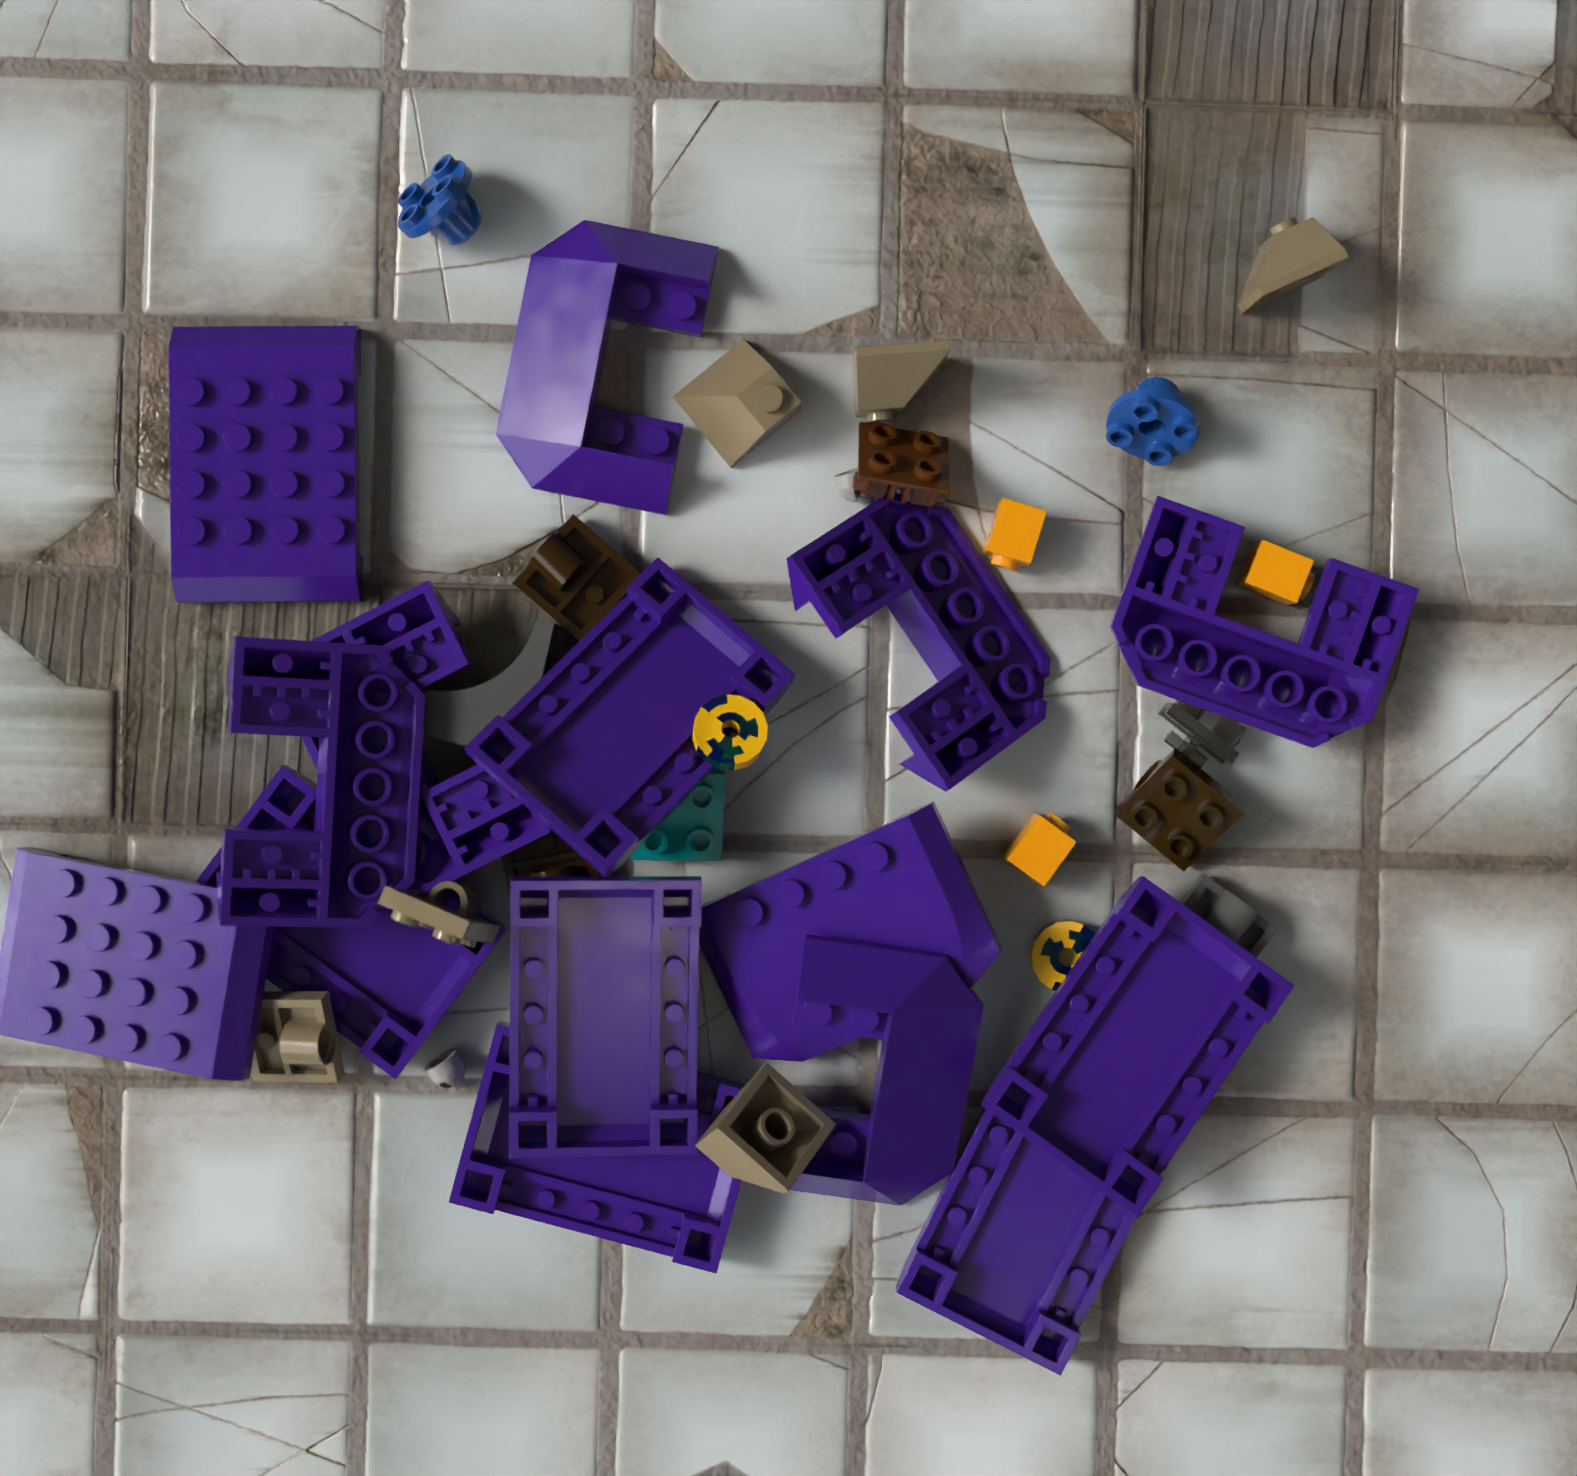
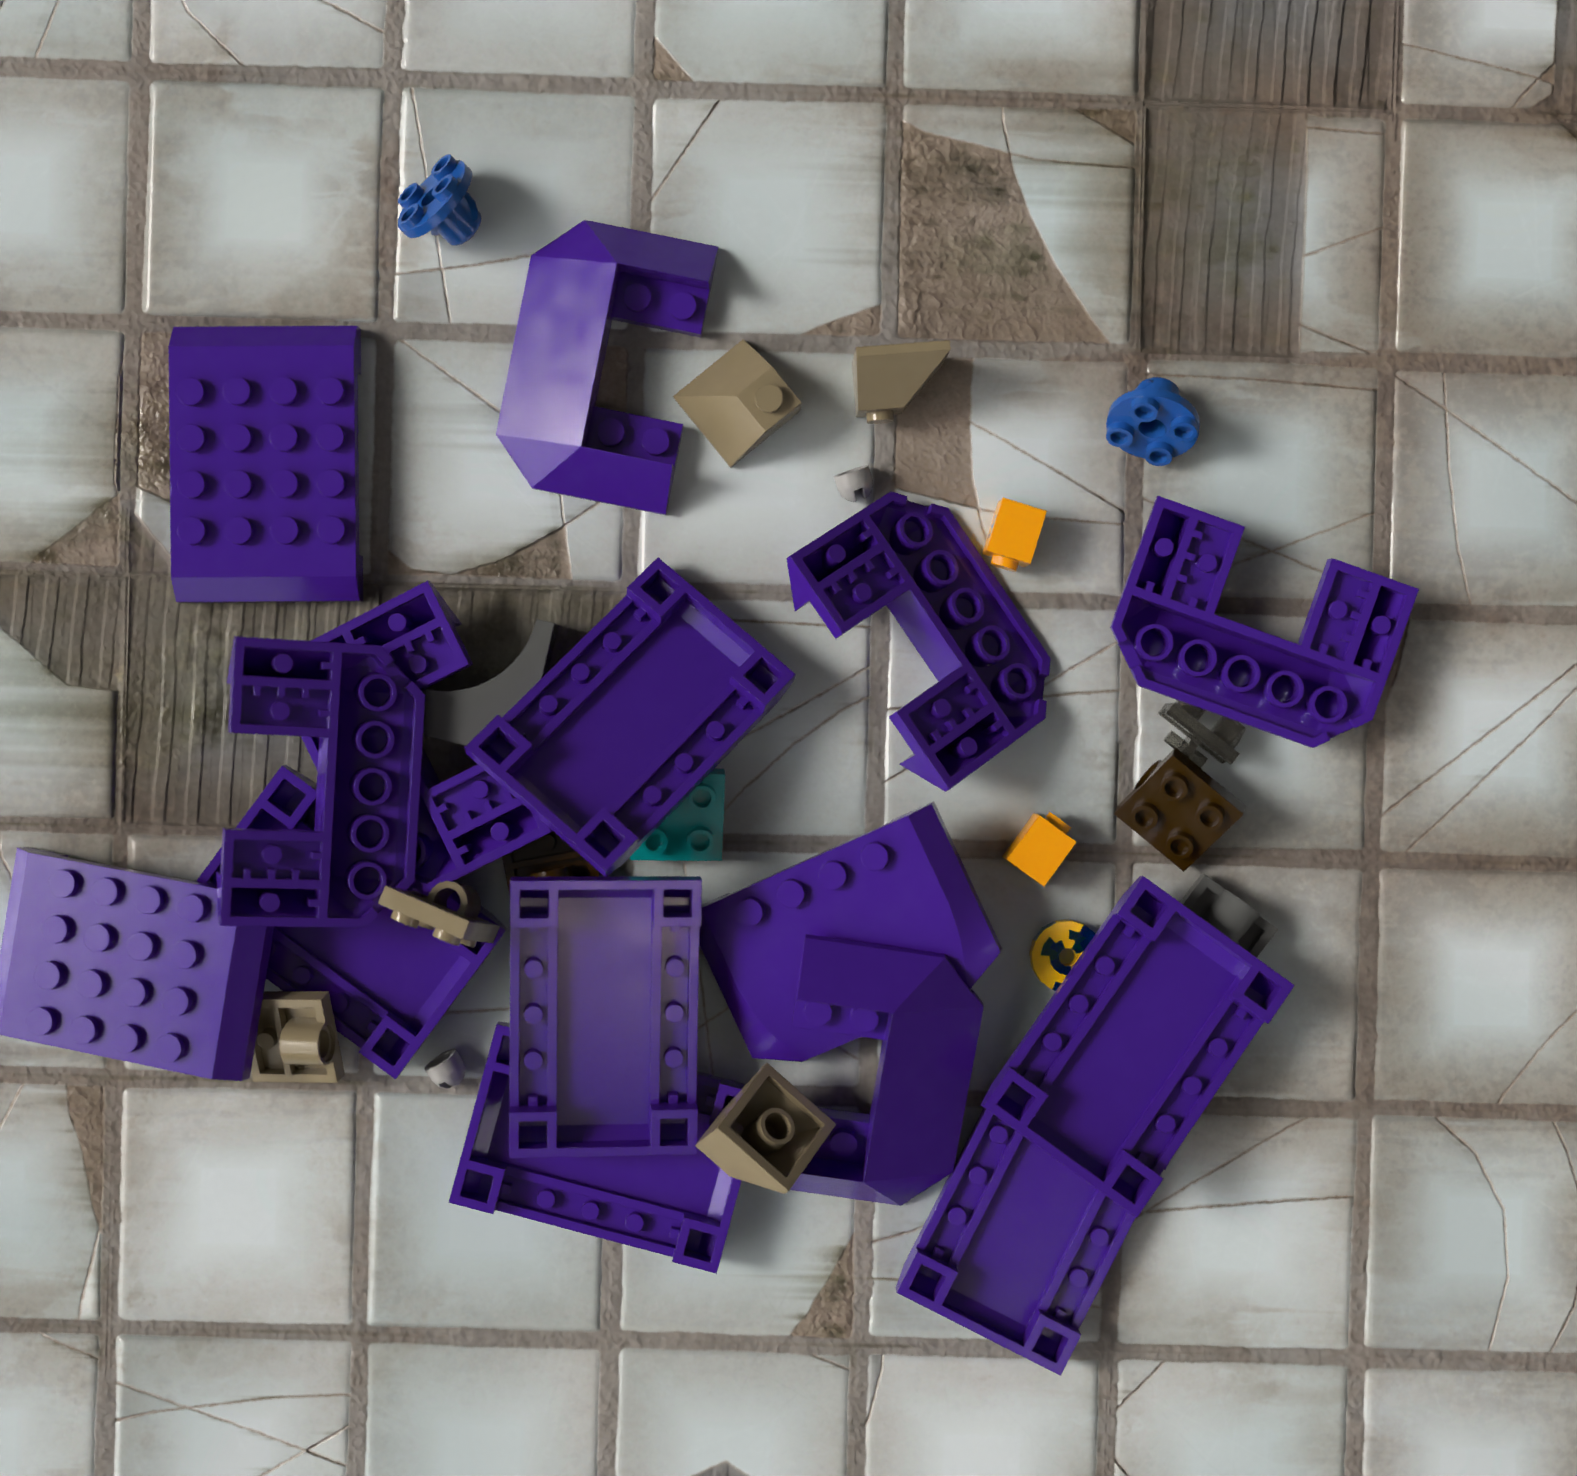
dark brown plate [513,514,641,641] -> none
yellow piece [692,694,768,771] -> none
reddish brown hinge [852,422,950,508] -> none
light orange brick [1236,540,1314,606] -> none
dark tan slope [1238,217,1348,314] -> none

